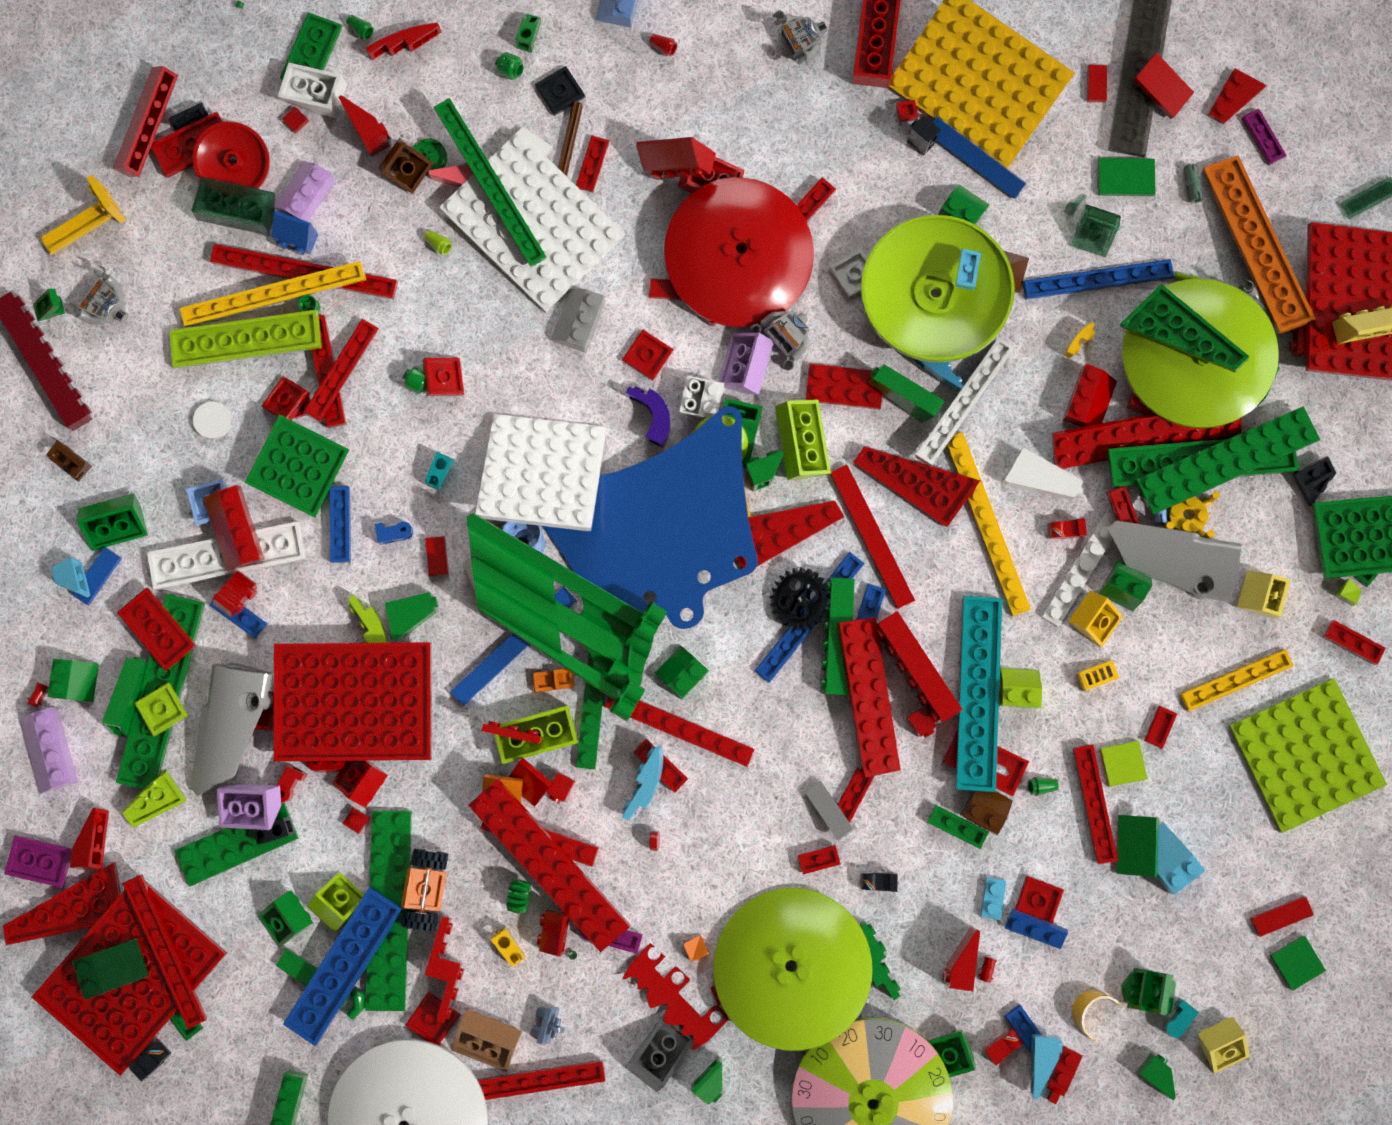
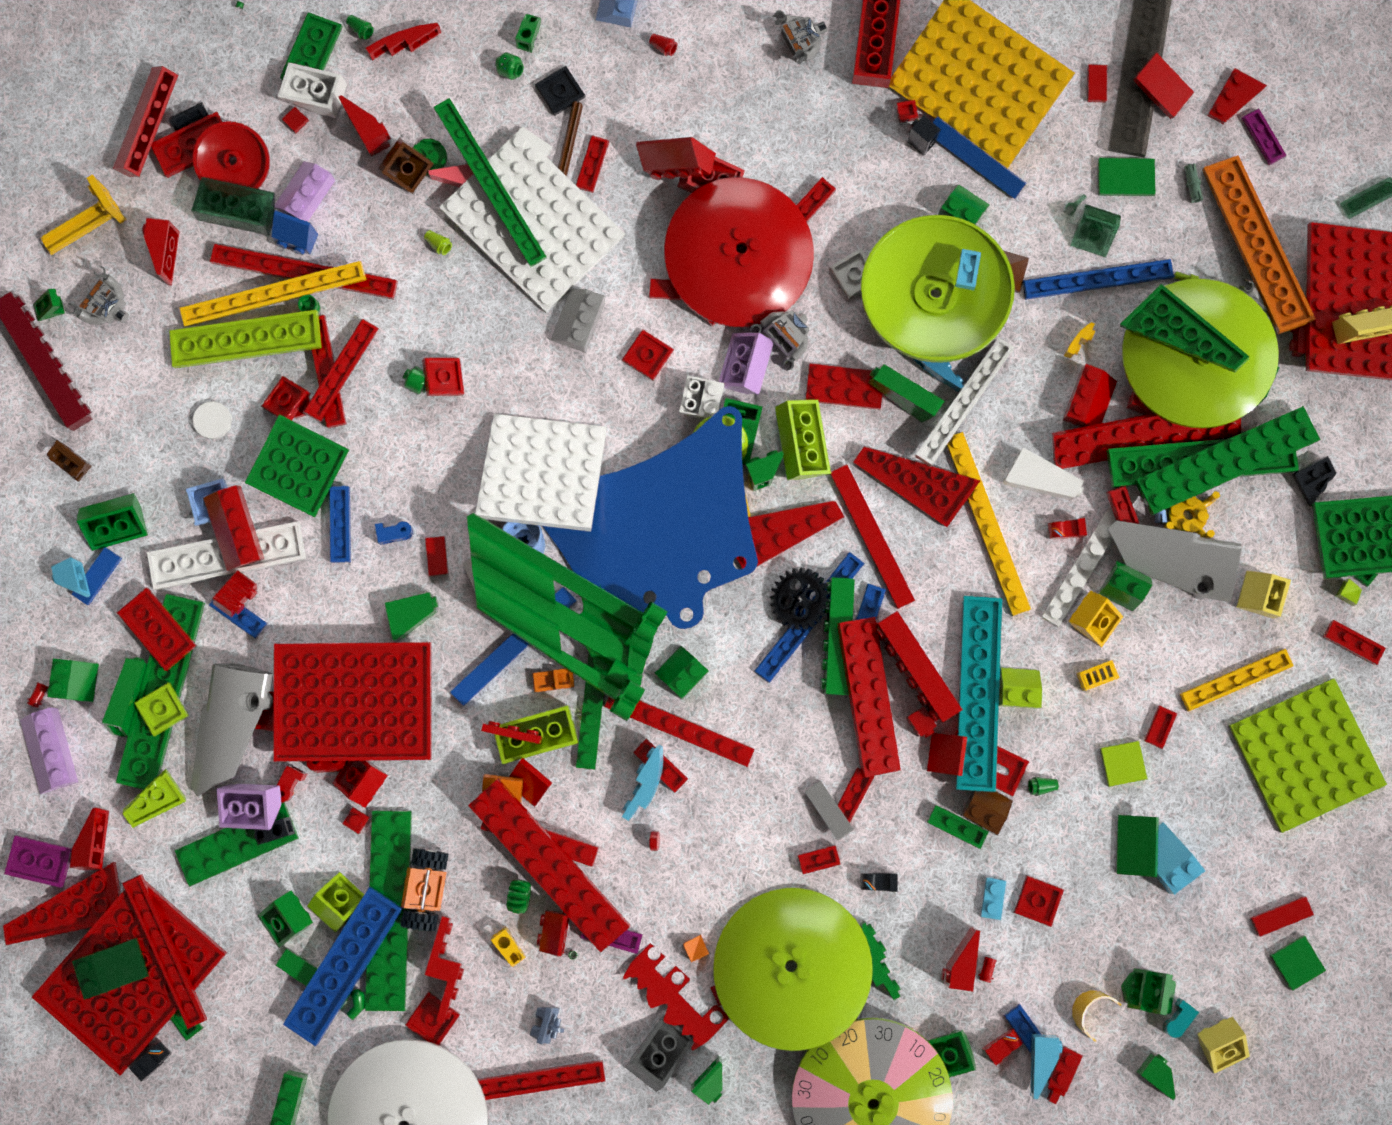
lime slope [348,595,389,643] -> none
teal leg [425,452,455,491] -> none
medium nougat slope [452,1009,522,1072] -> none
red brick [547,772,576,804] -> none
dark purple arch [626,386,670,448] -> none
blue plate [1005,909,1068,949] -> none
red plate [1073,744,1118,864] -> none
none -> red slope [142,218,180,286]
none -> red tile [927,733,967,776]

